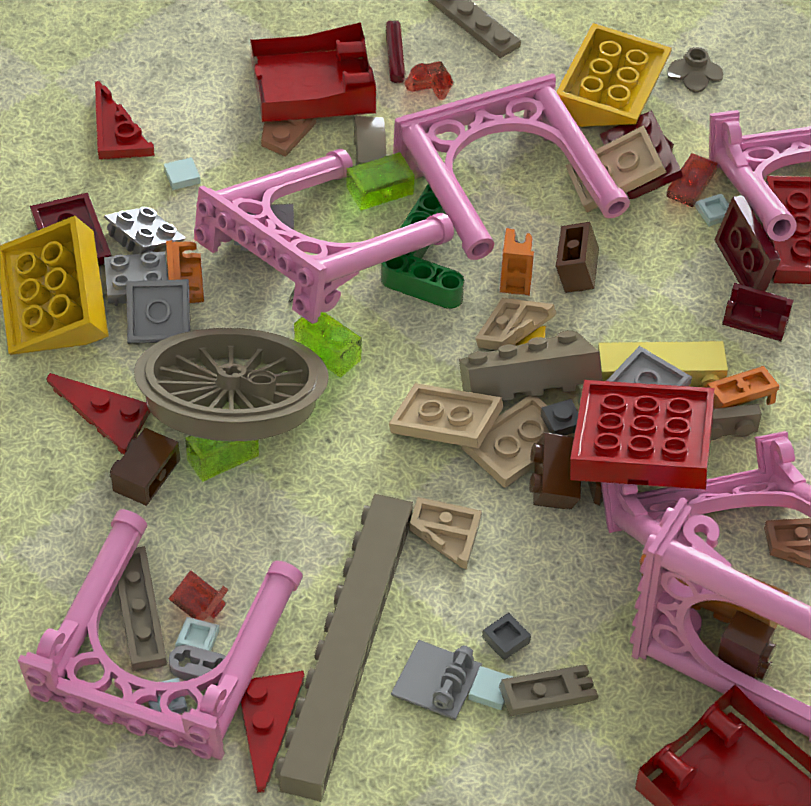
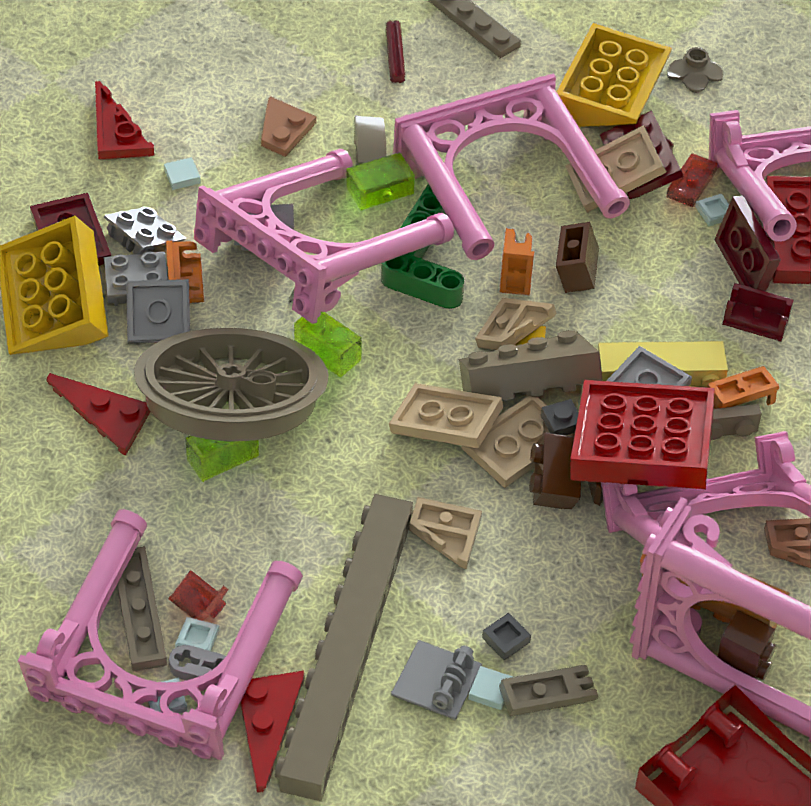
reddish brown brick [110,428,180,506] -> none
red piece [250,22,376,122] -> none
clear red bracket [404,61,453,100] -> none

